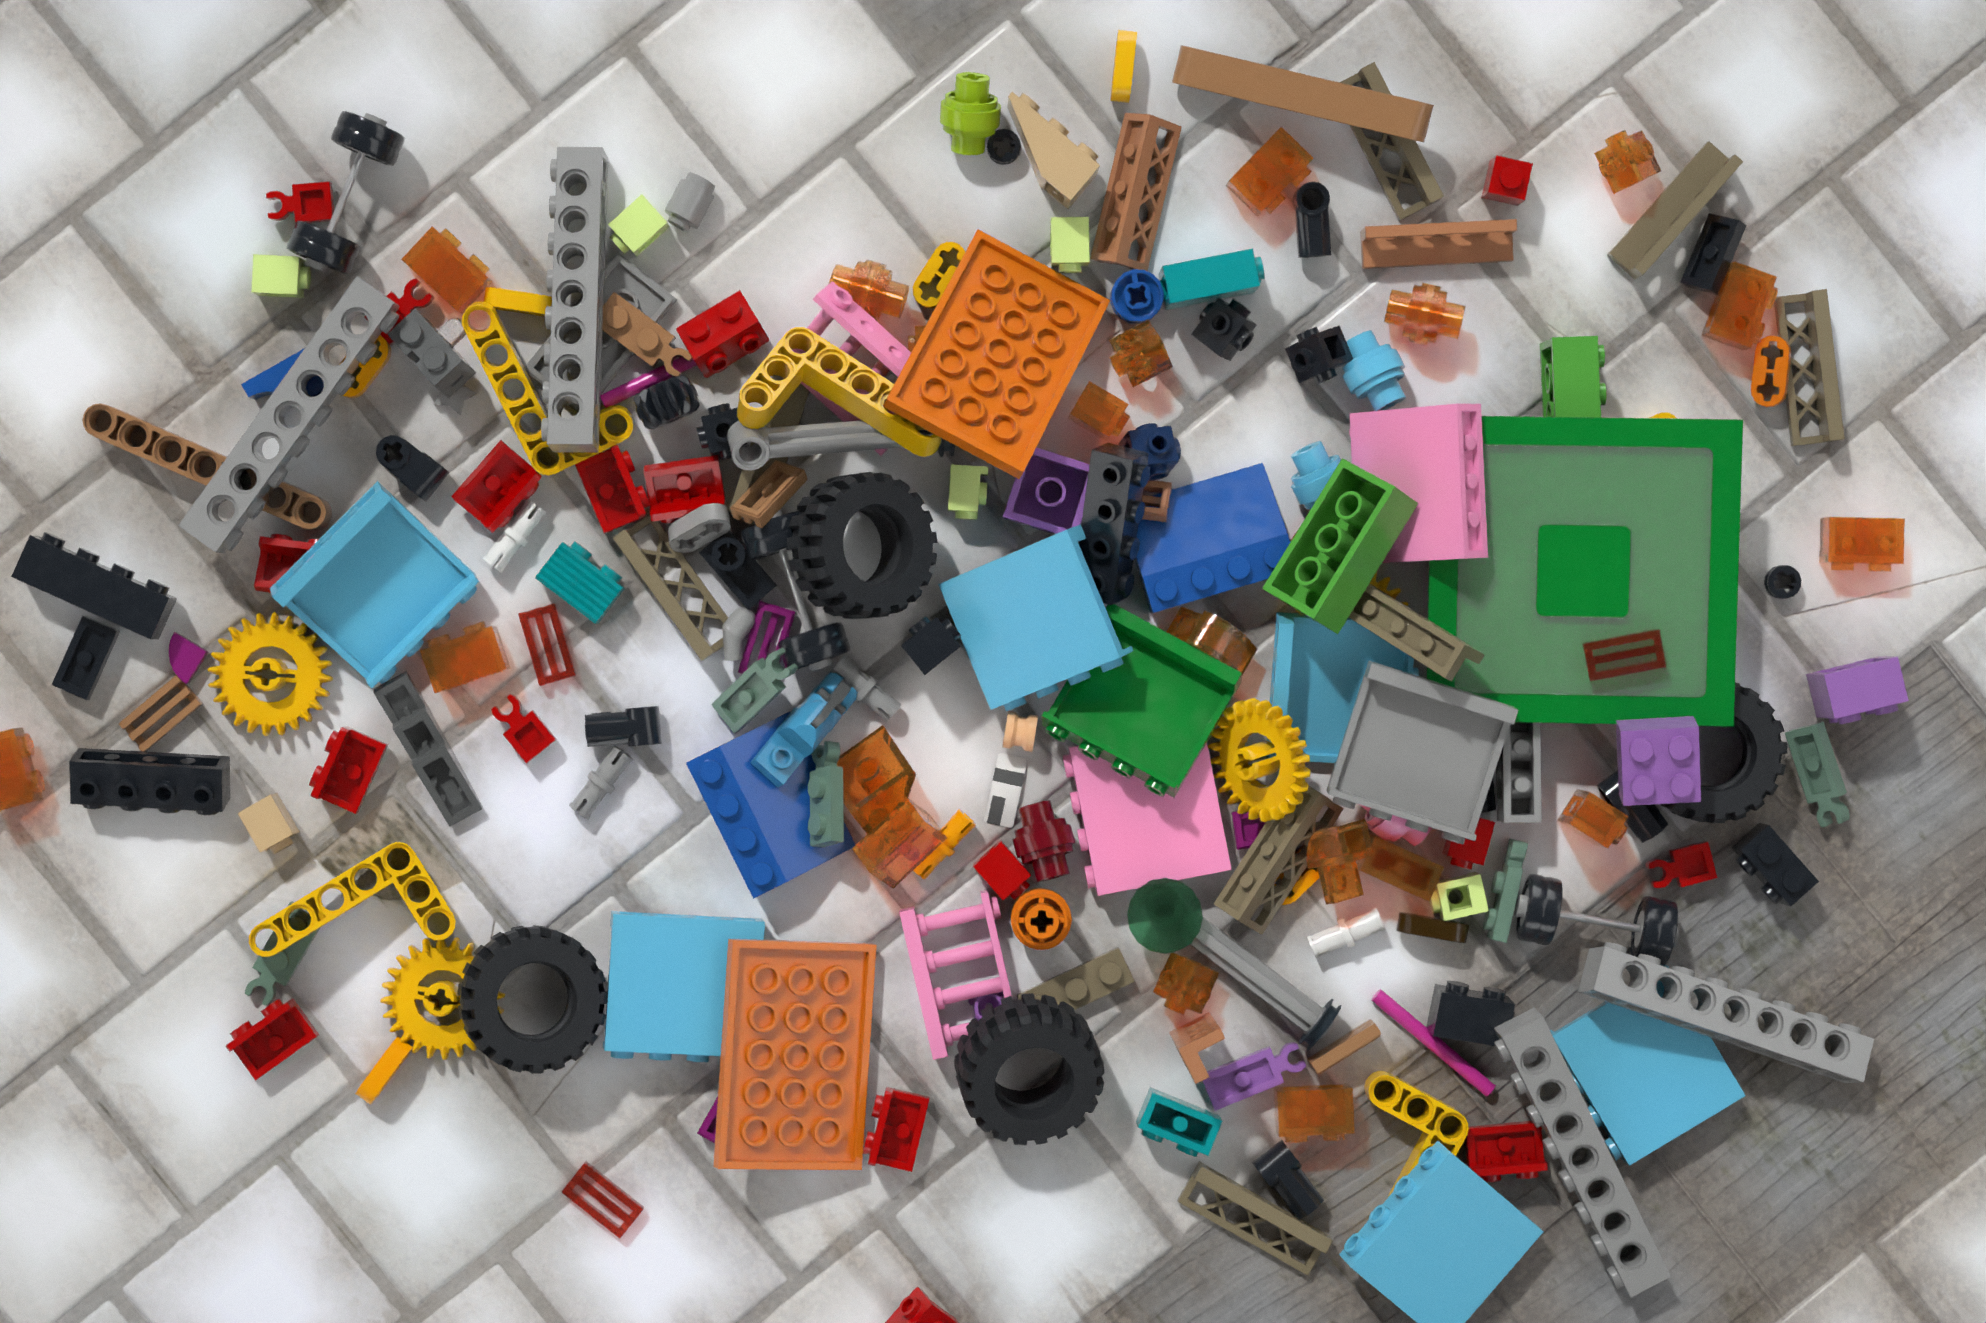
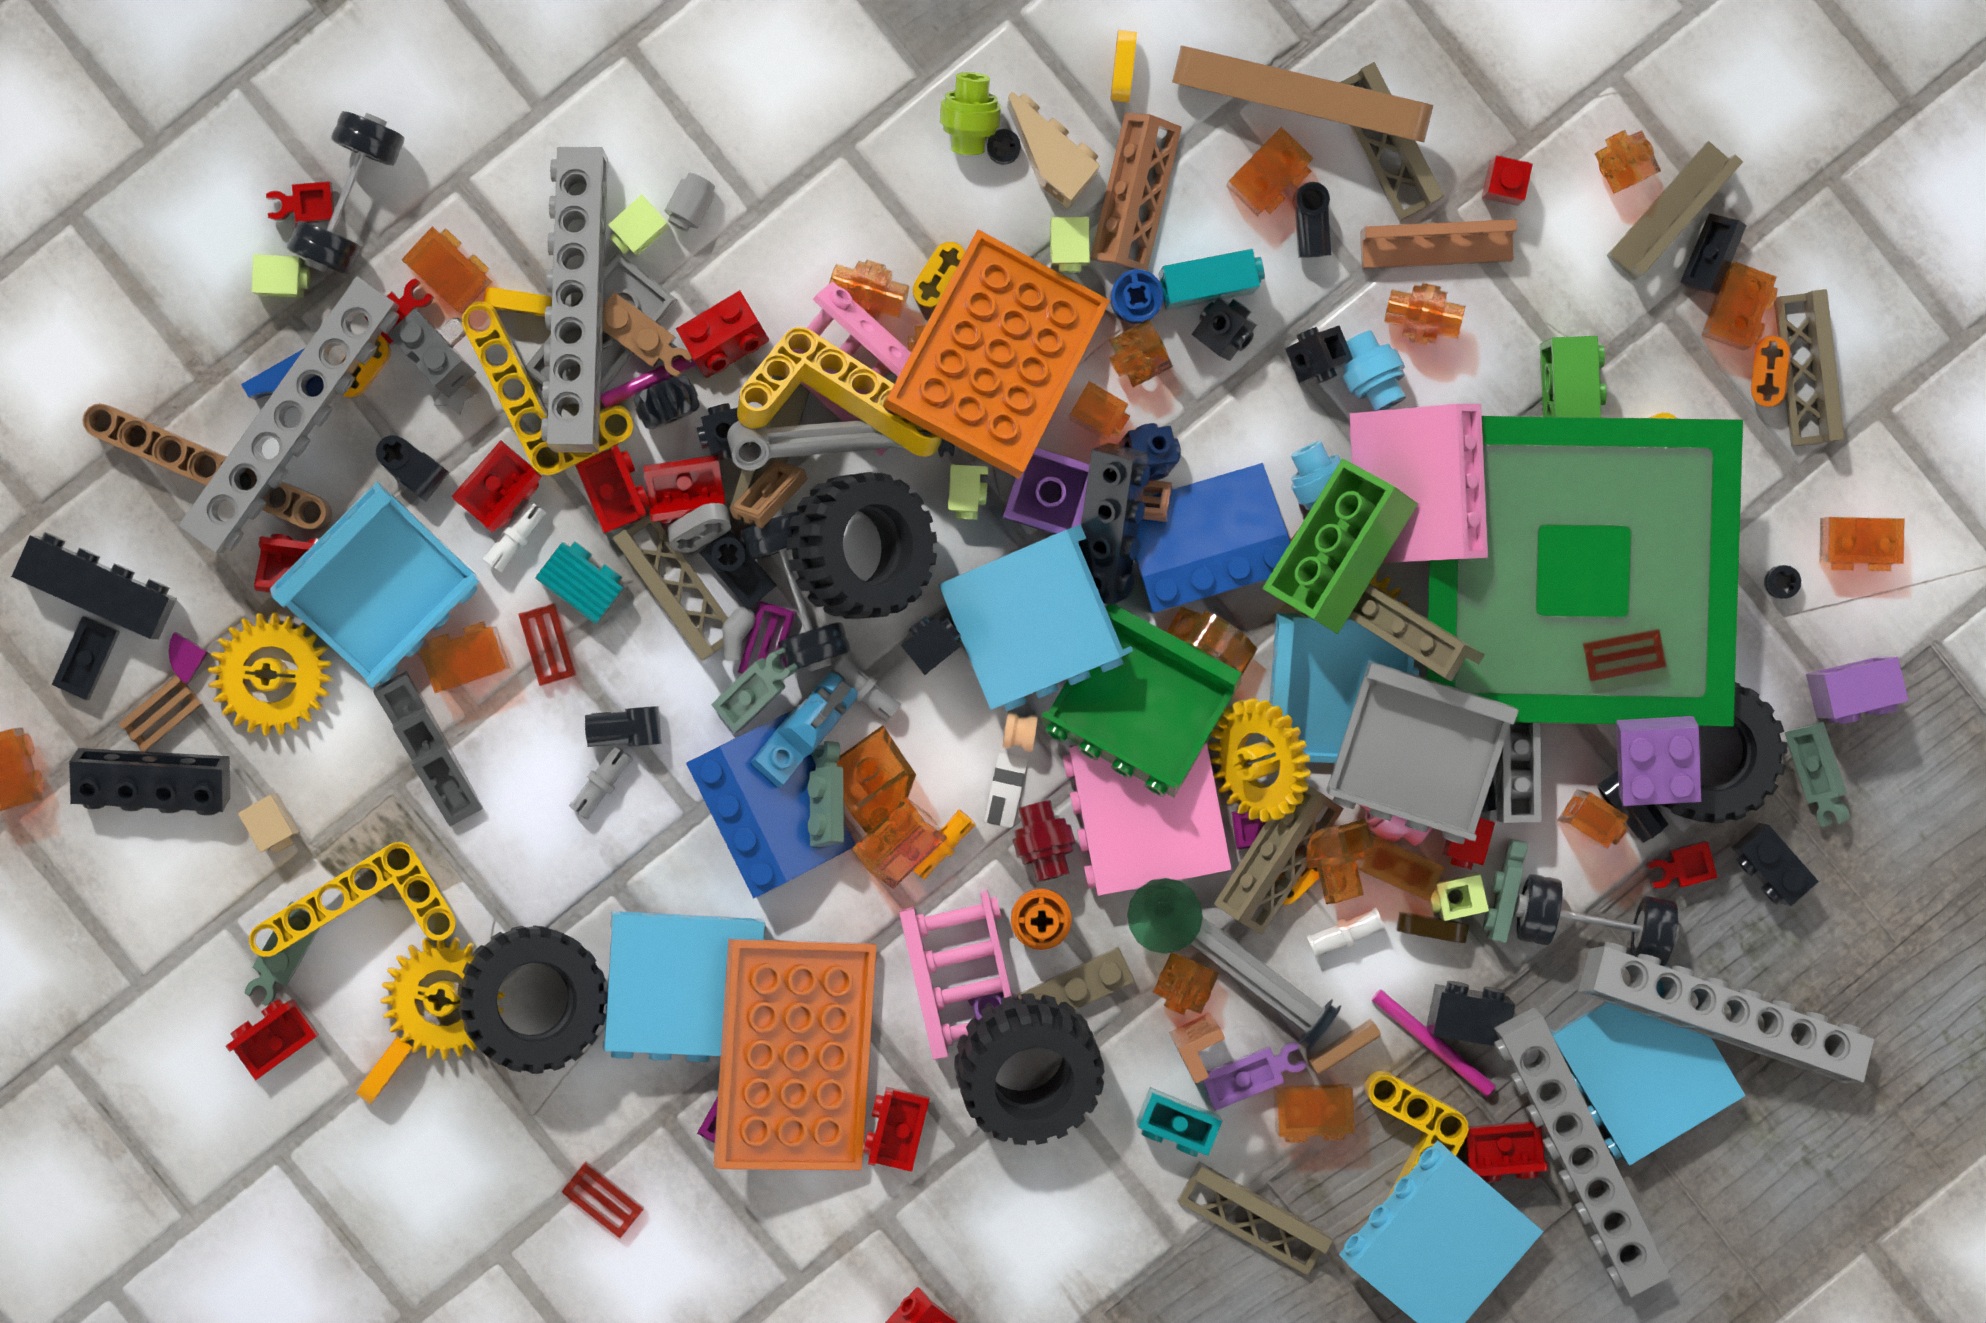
red bracket [309,726,389,814] -> none
red plate [491,694,557,763] -> none
red brick [973,840,1031,900] -> none
black piece [1252,1140,1324,1220] -> none

